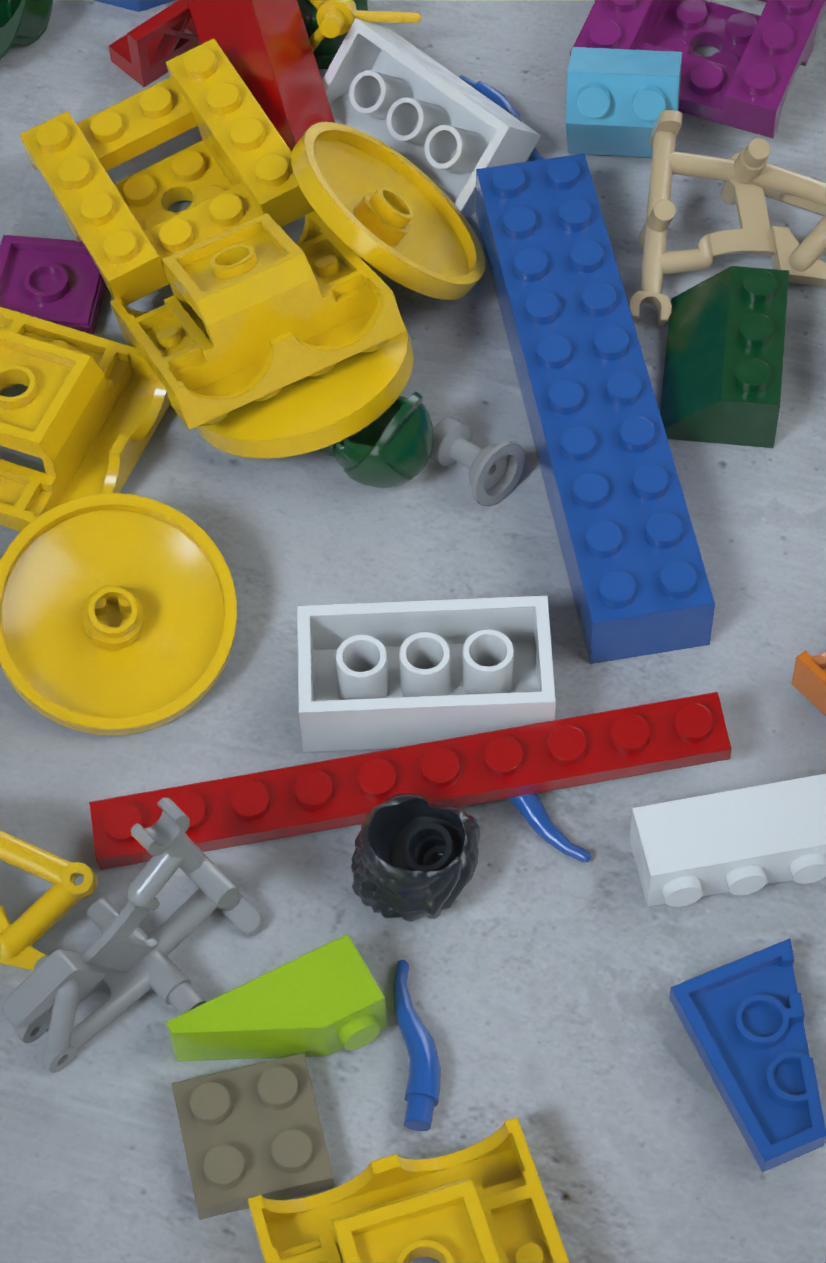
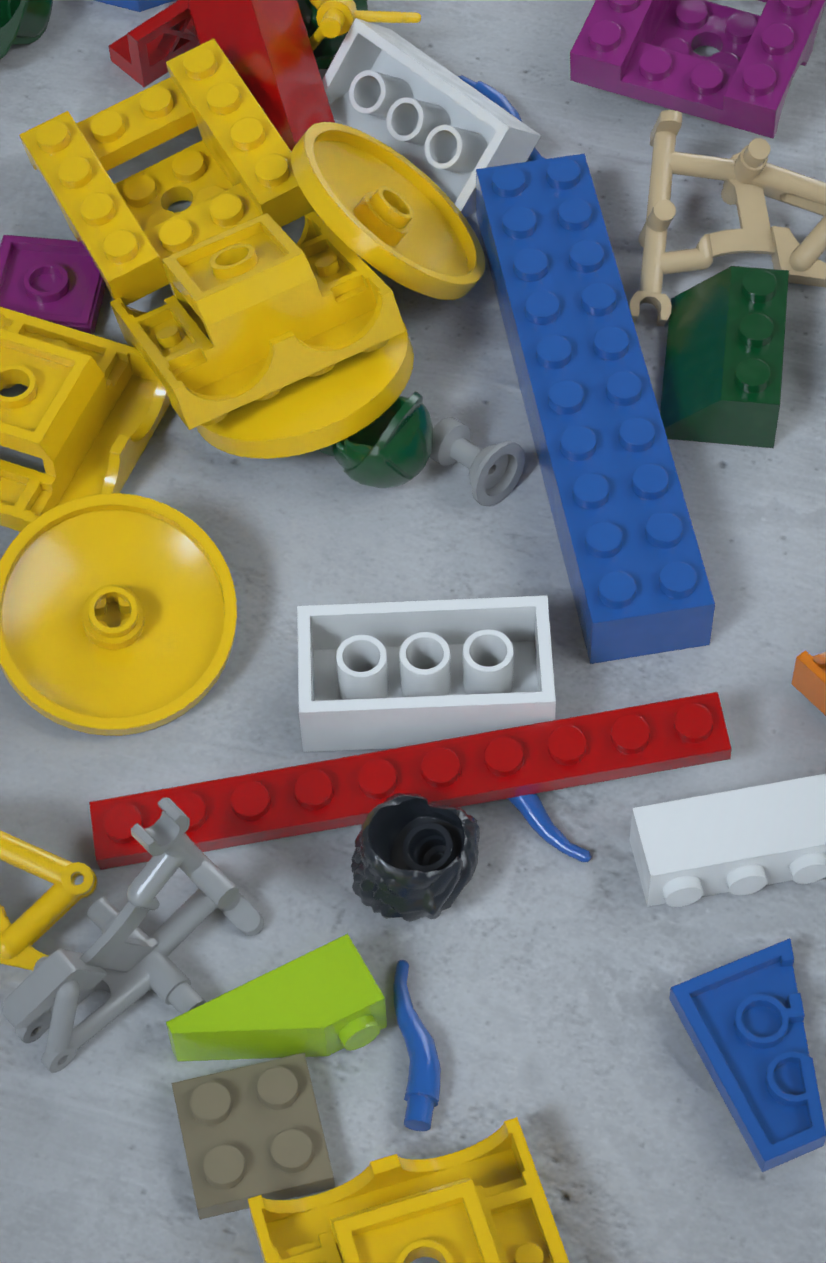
medium azure slope [566,47,682,158] -> none

